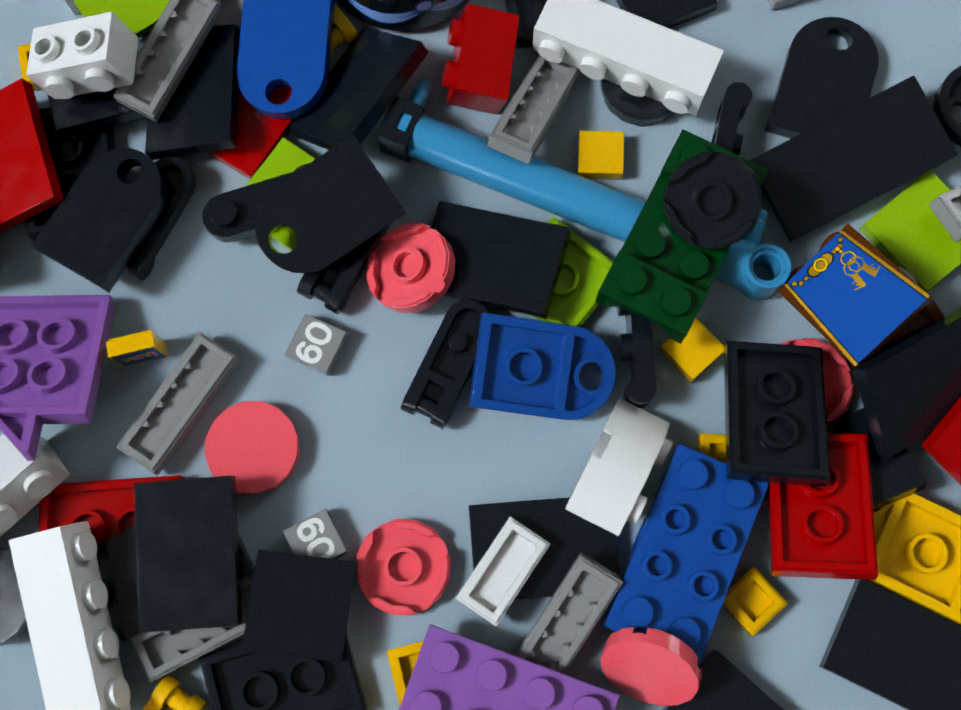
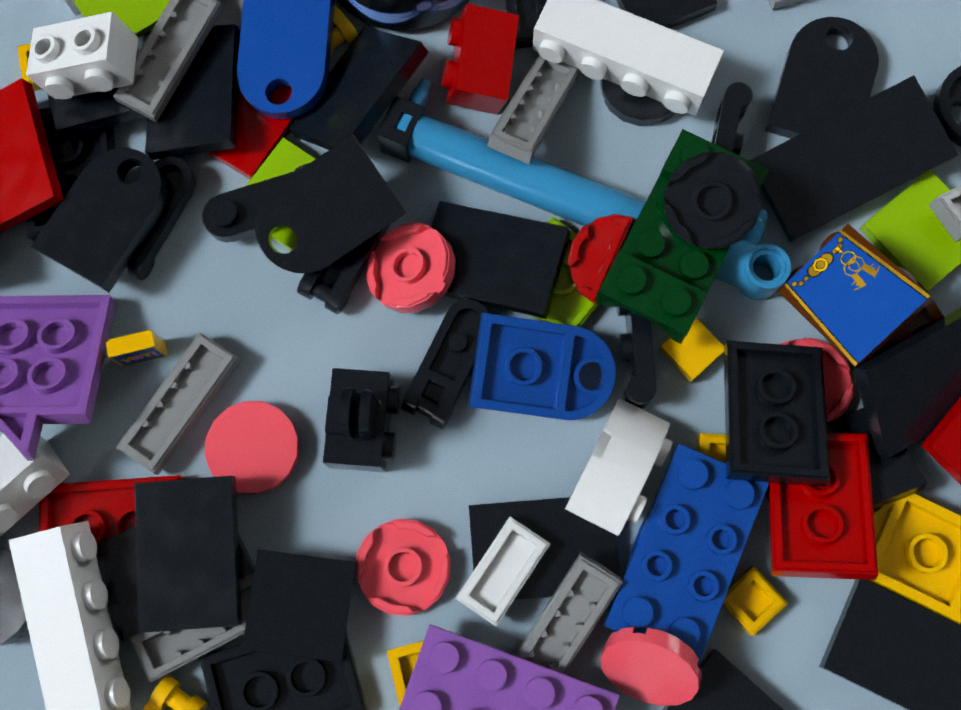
light grey tile [283,508,348,559] -> none
light grey tile [285,314,348,376] -> none
yellow tile [577,130,624,180] -> none
none -> black brick [323,368,401,472]
none -> red plate [568,214,635,304]

